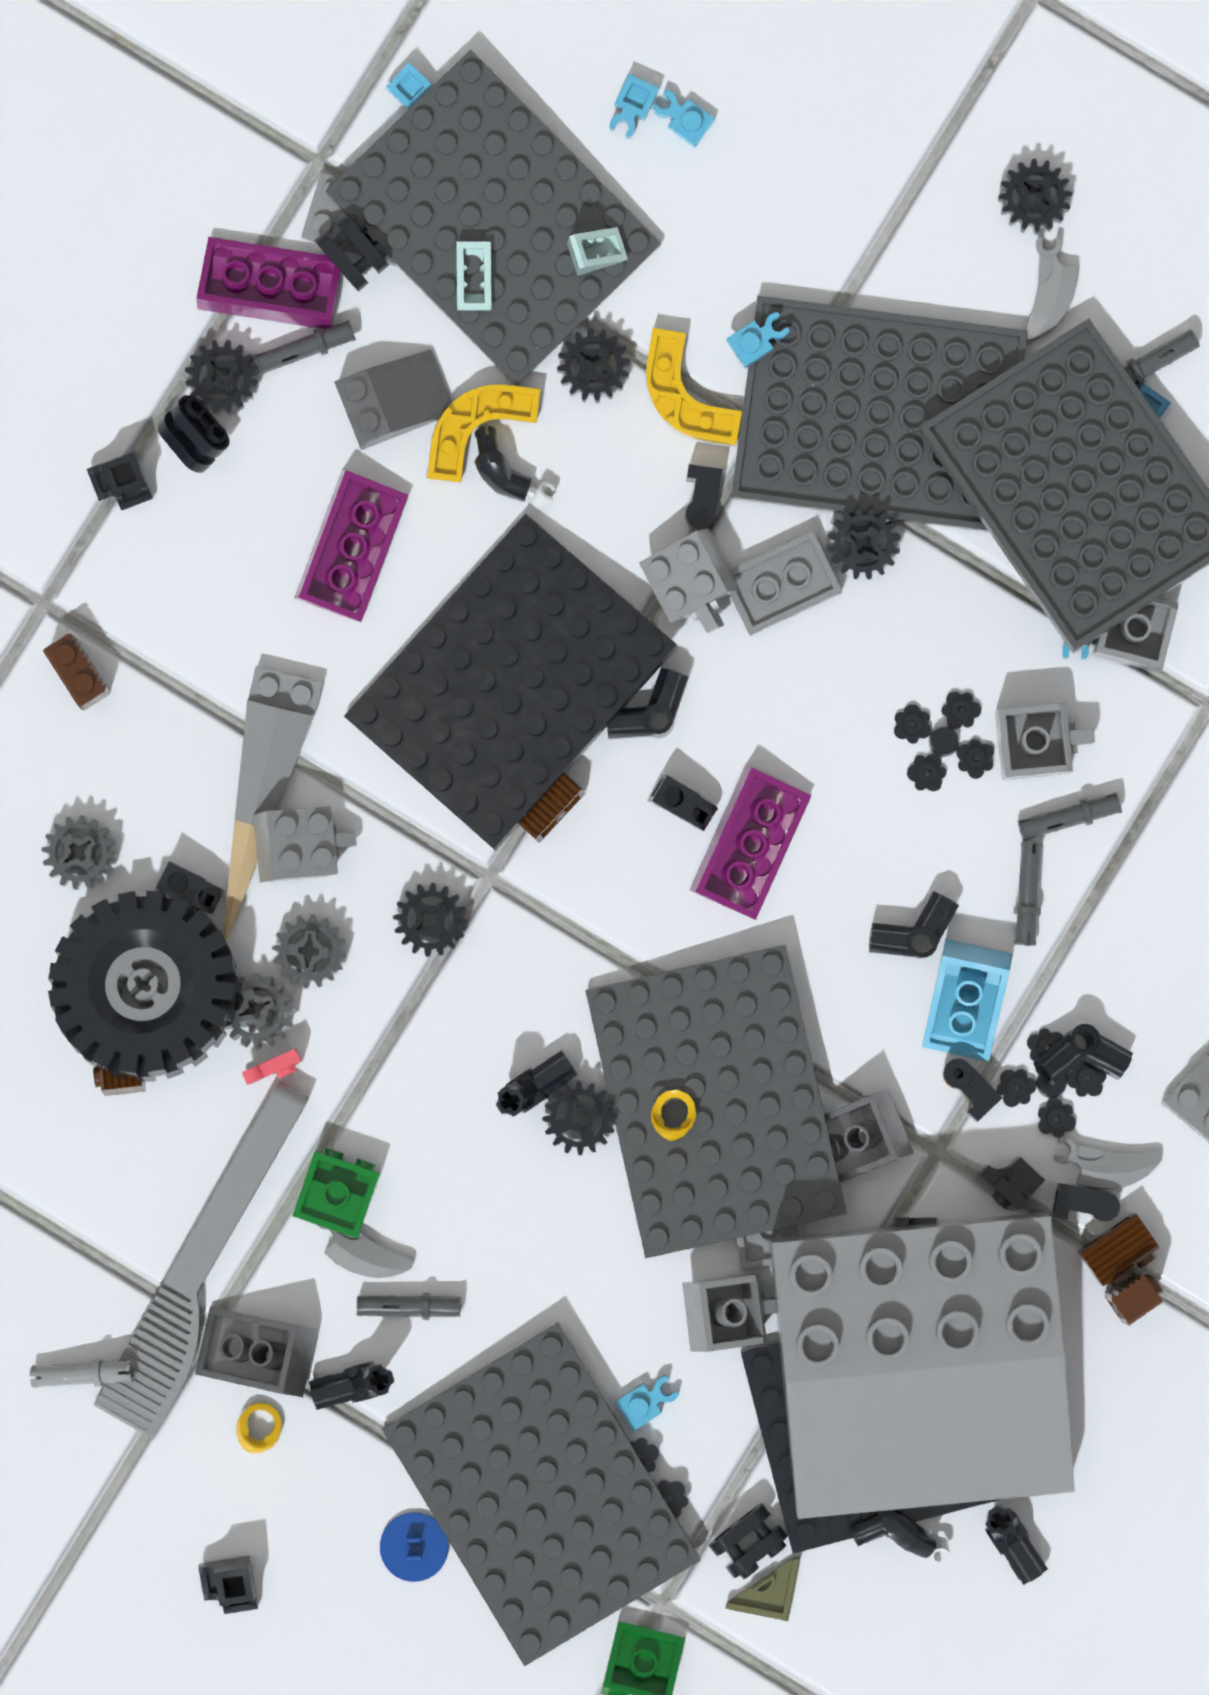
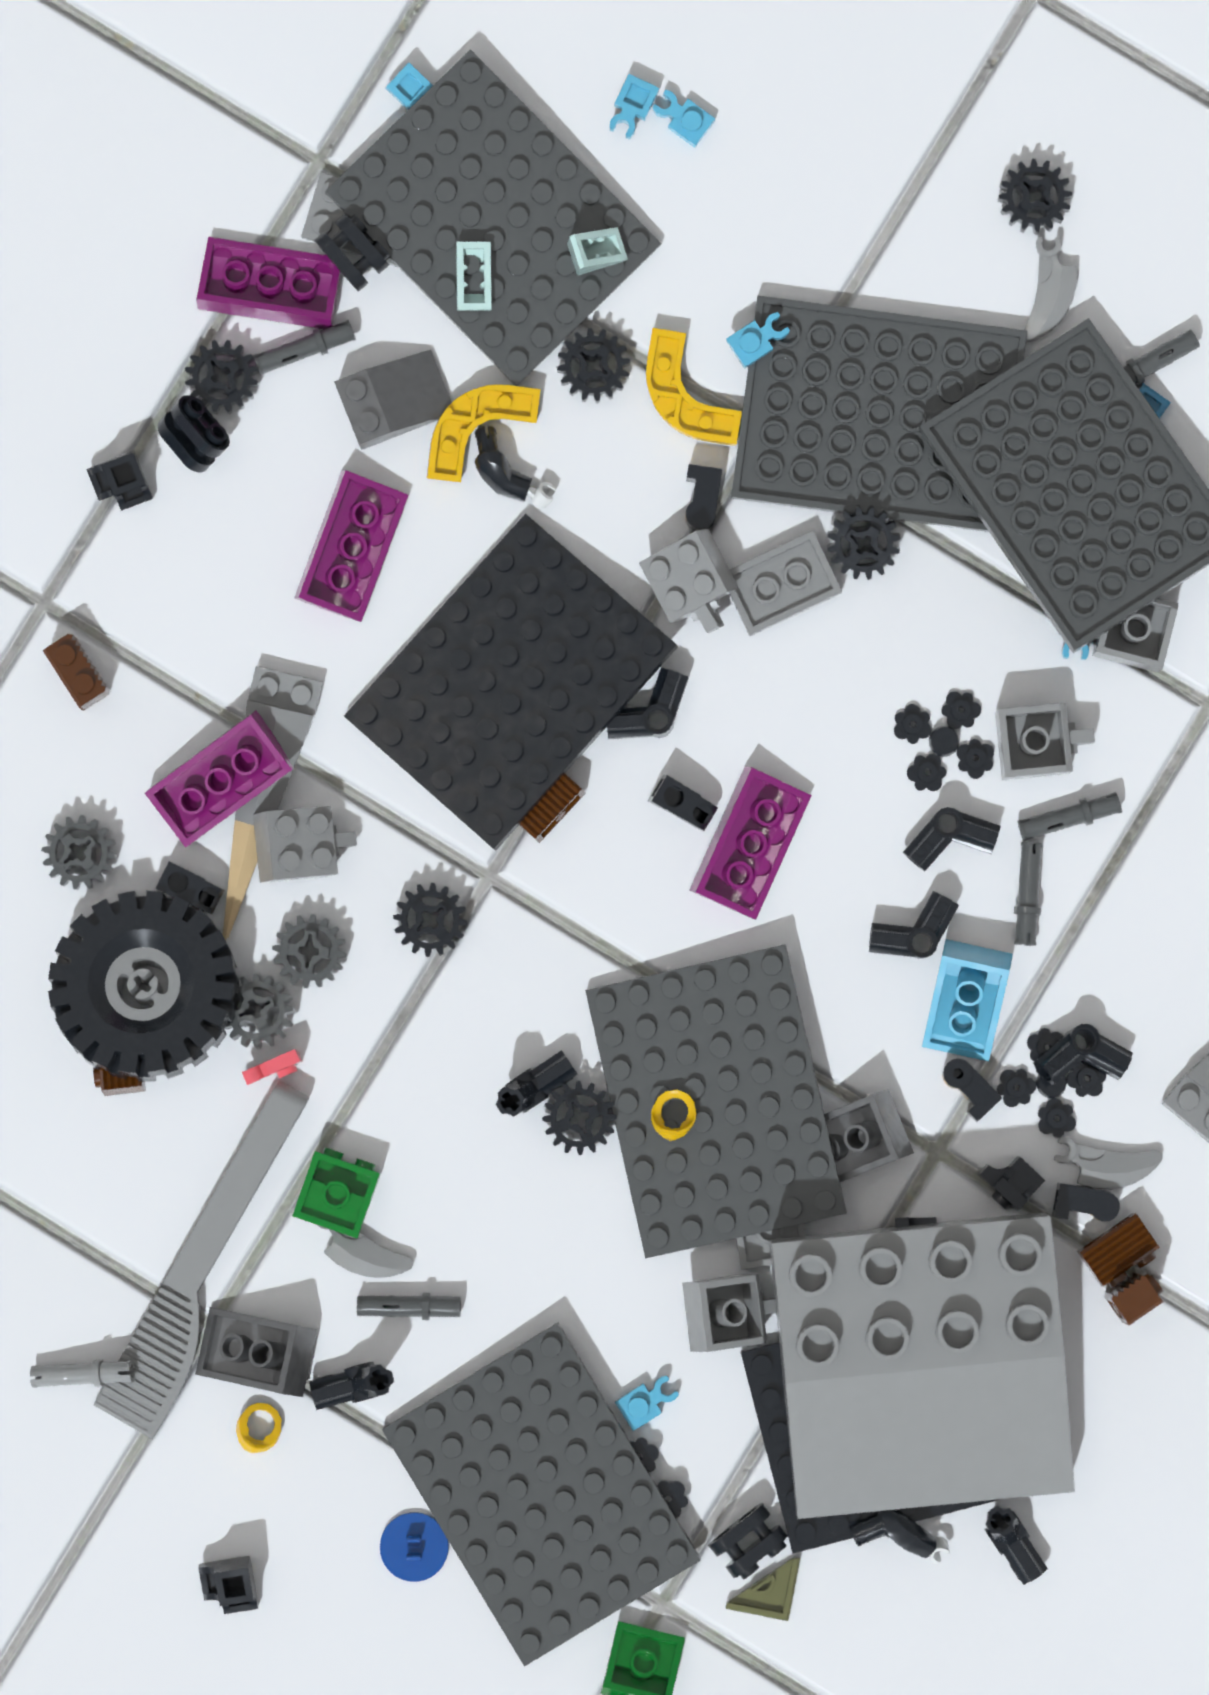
none -> magenta slope [144,710,294,848]
none -> black piece [902,807,1001,872]

